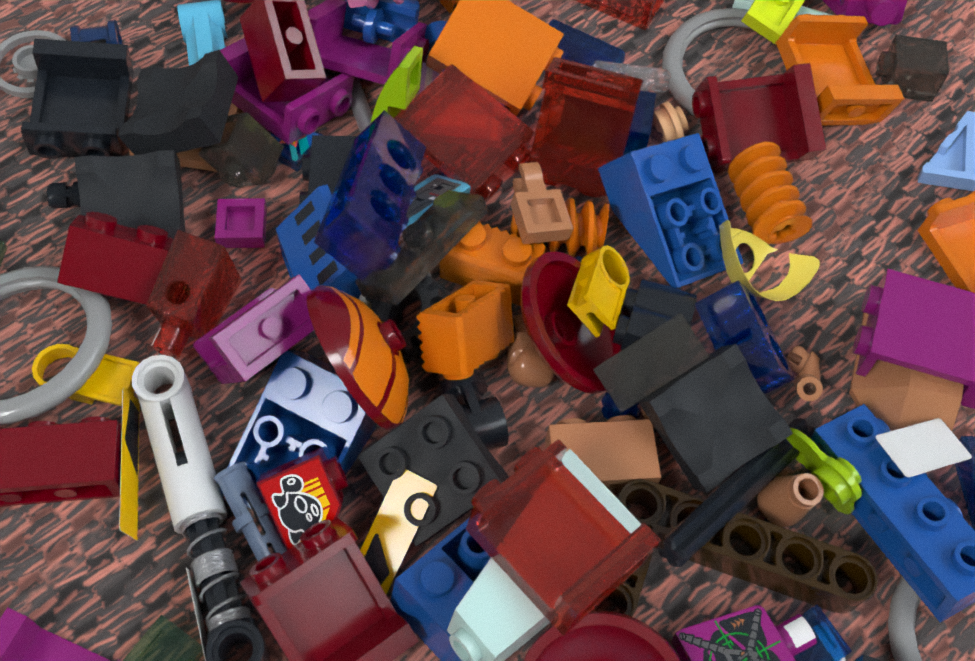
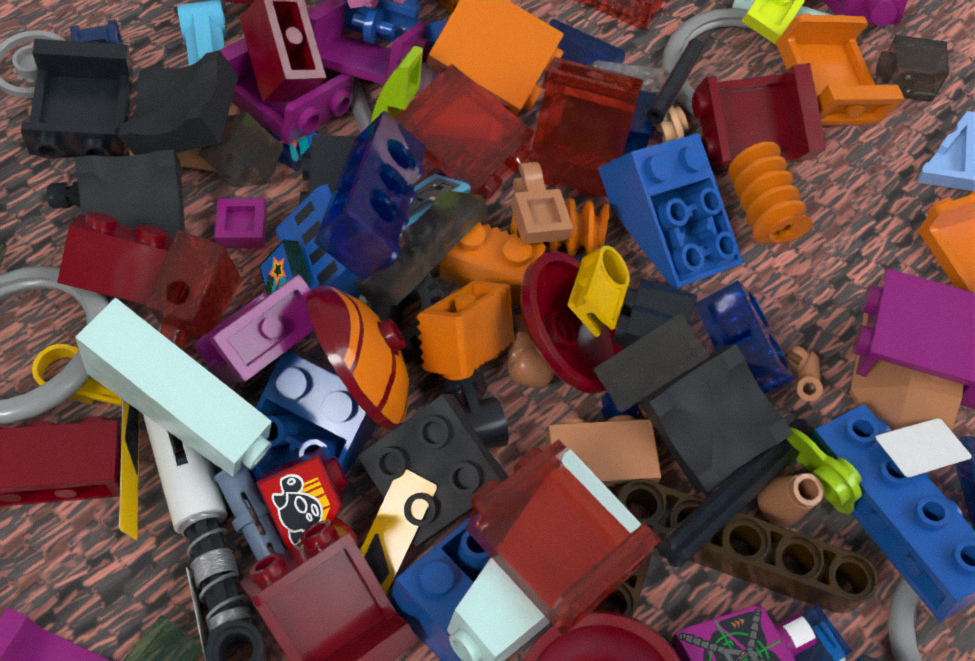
light yellow piece [719,220,820,301] -> none
none -> light aqua slope [75,298,272,477]
none -> tile [259,239,311,296]
none -> black piece [647,39,704,124]

